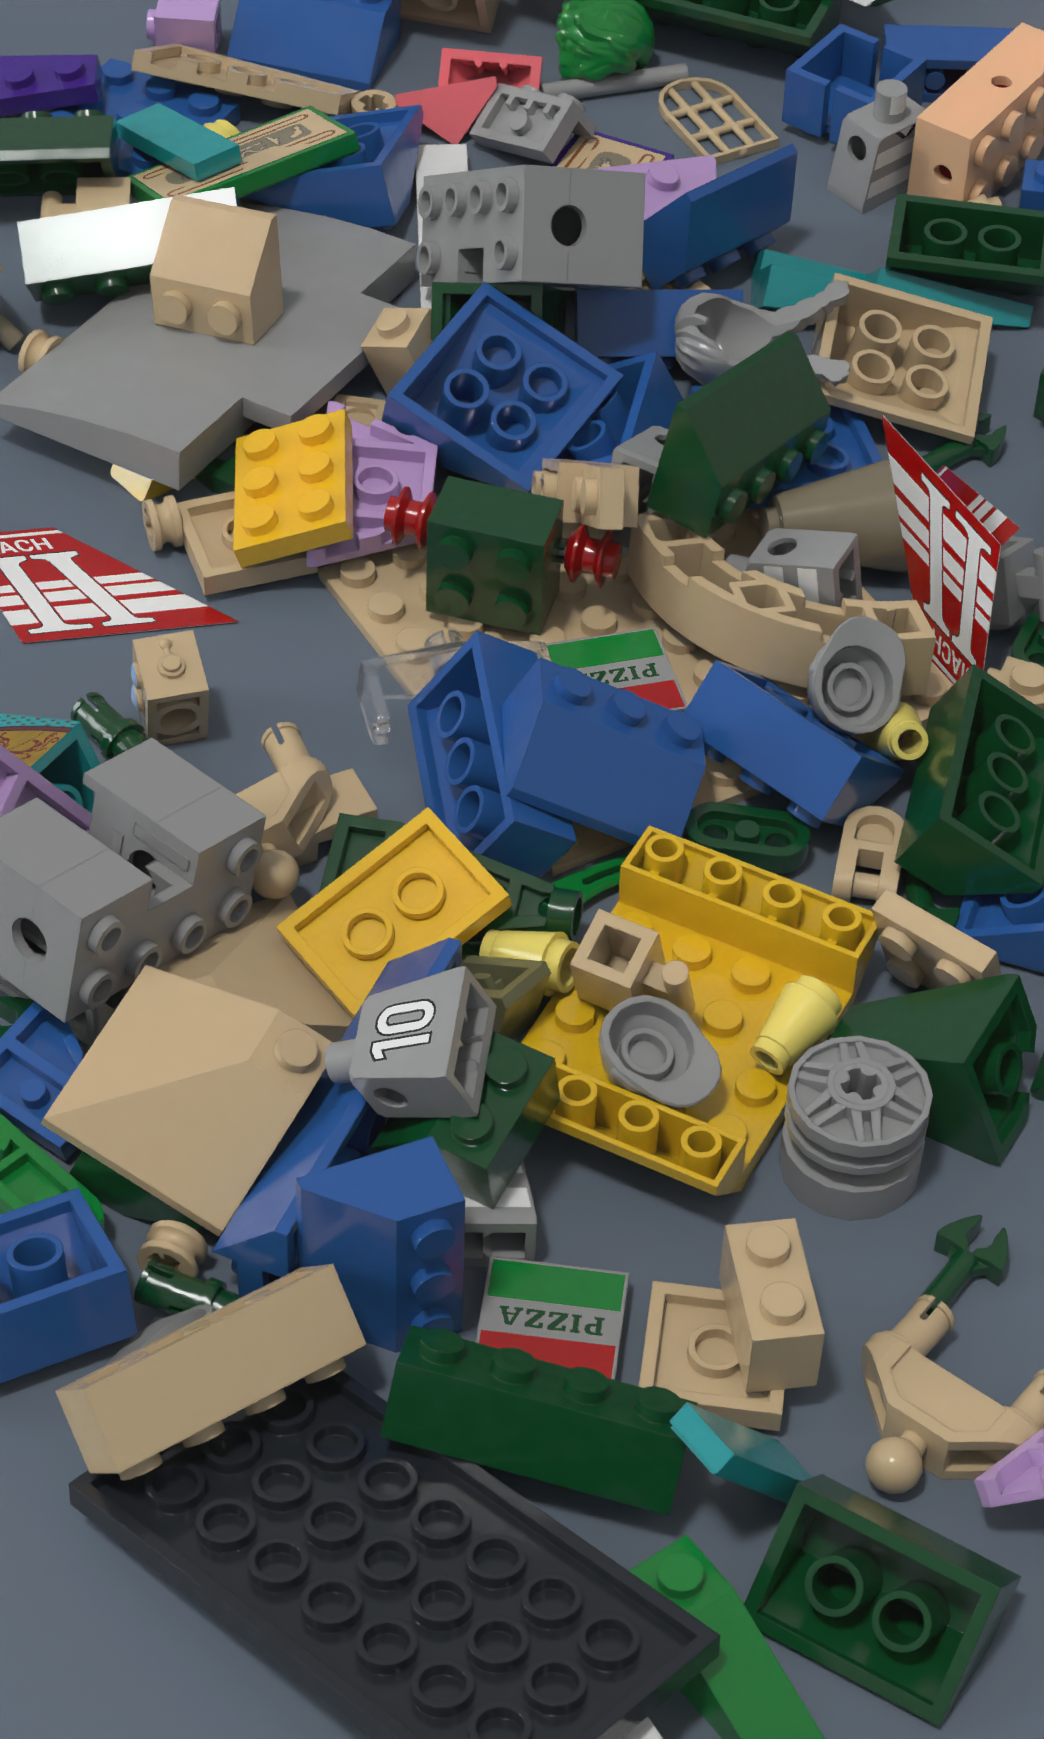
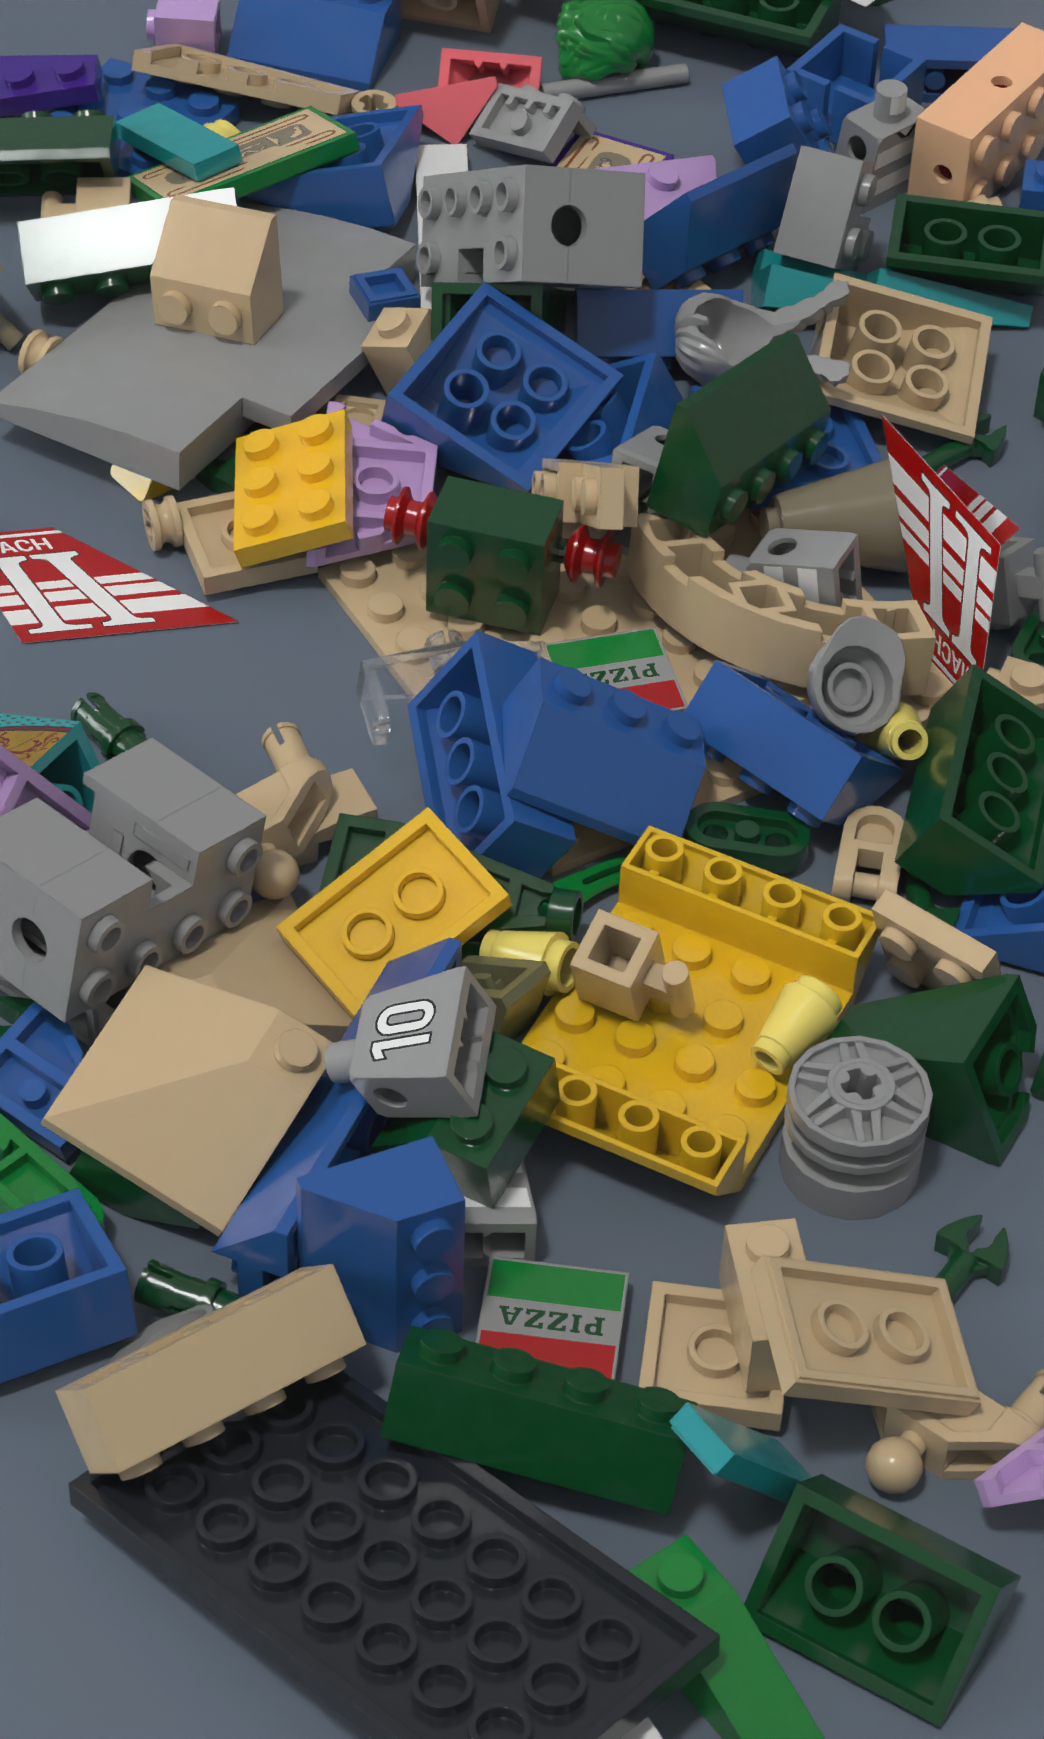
tan head [131,630,209,745] -> none
tan bush [137,1220,208,1277] -> none
light grey hat [598,995,722,1108] -> none
tan window [658,77,779,165] -> none
none -> blue tile [349,267,421,322]
none -> blue piece [722,56,835,164]
none -> tan tile [751,1255,981,1416]
none -> light grey brick [773,145,877,270]

